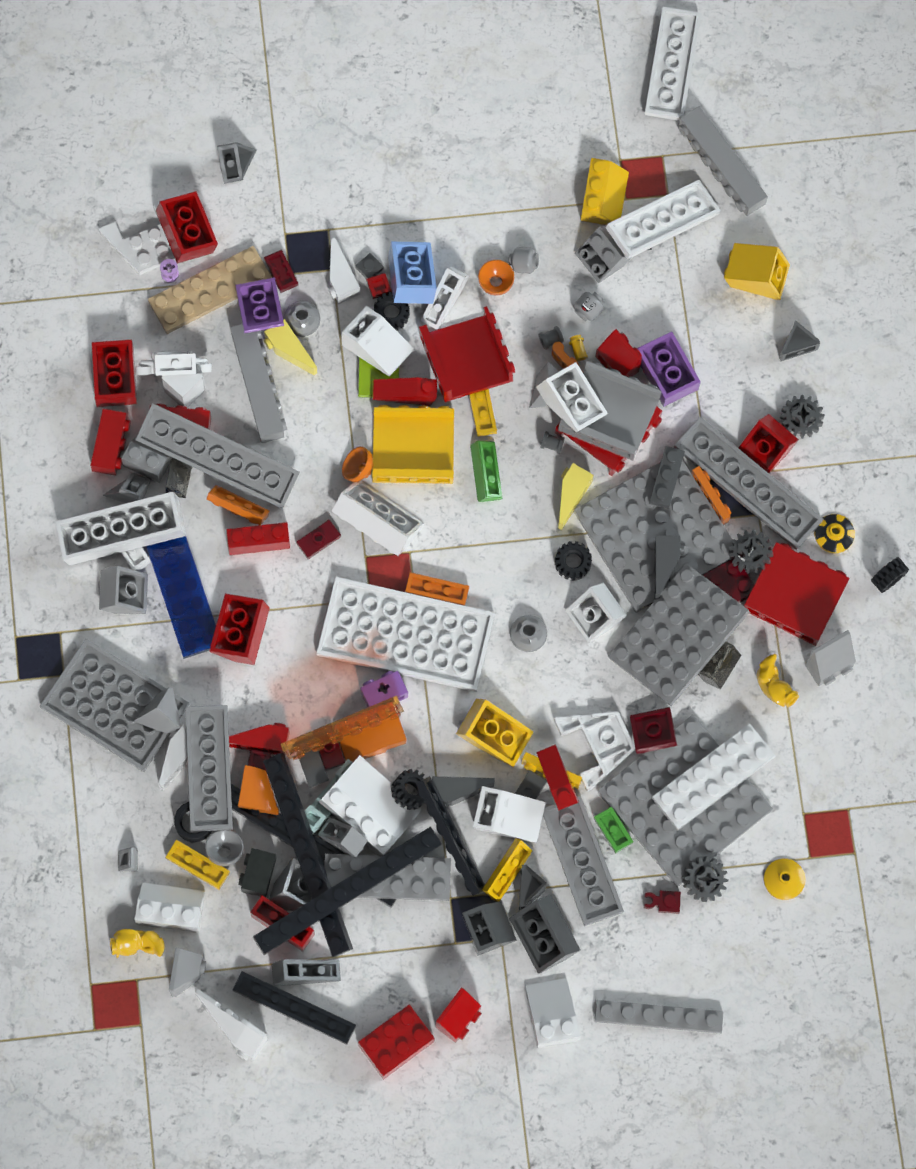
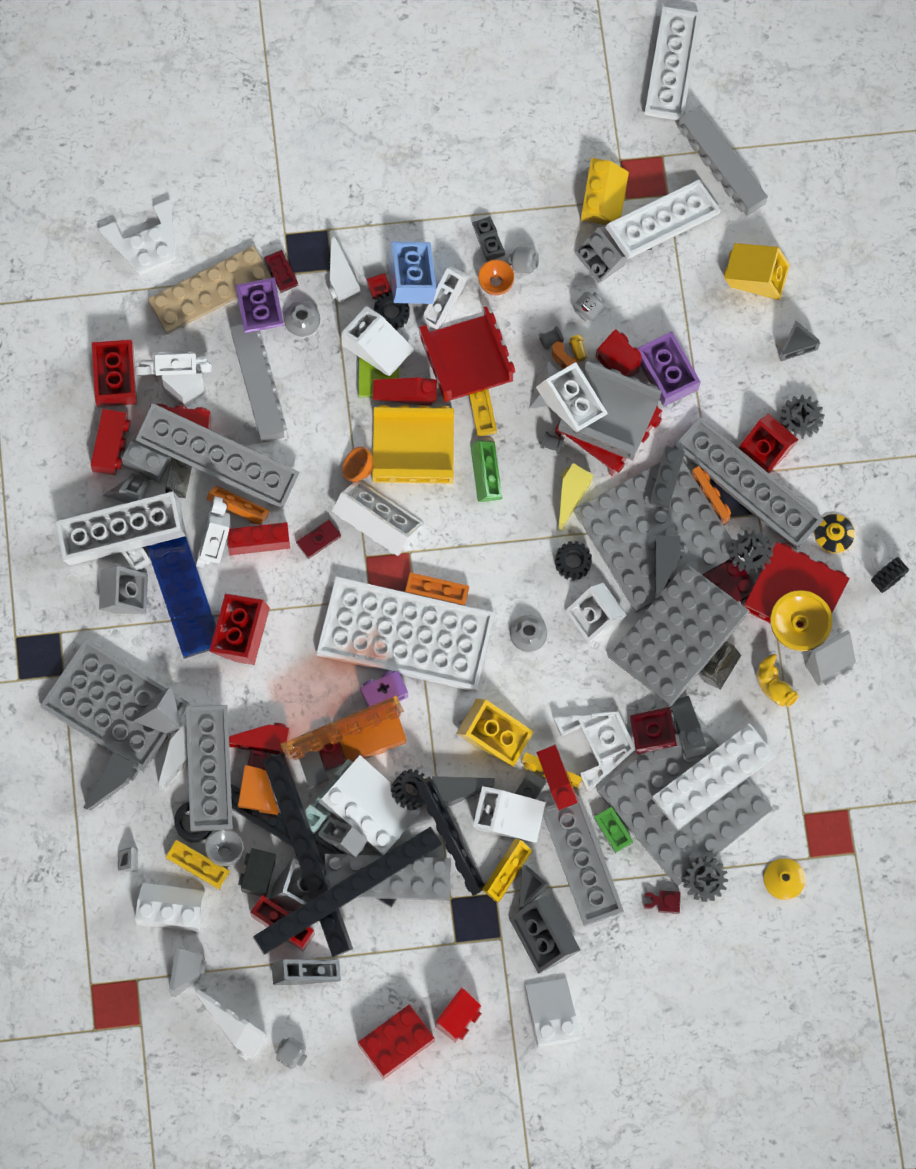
yellow animal [110,929,165,958] -> none
red brick [156,191,218,264] -> none
lavender bush [160,259,179,283] -> none
dark grey slope [217,142,257,184] -> none
black plate [233,971,356,1045] -> none
light yellow slope [263,319,317,375] -> none
dark grey plate [355,253,384,279] -> none
dark grey slope [462,902,517,956] -> none
light grey plate [595,1000,723,1034] -> none
none -> dark grey slope [83,752,139,810]
none -> white piece [195,496,230,568]
none -> light grey head [274,1037,307,1069]
none -> dark grey slope [472,216,505,261]
none -> dark grey slope [670,696,706,759]
none -> yellow dish [770,591,833,651]

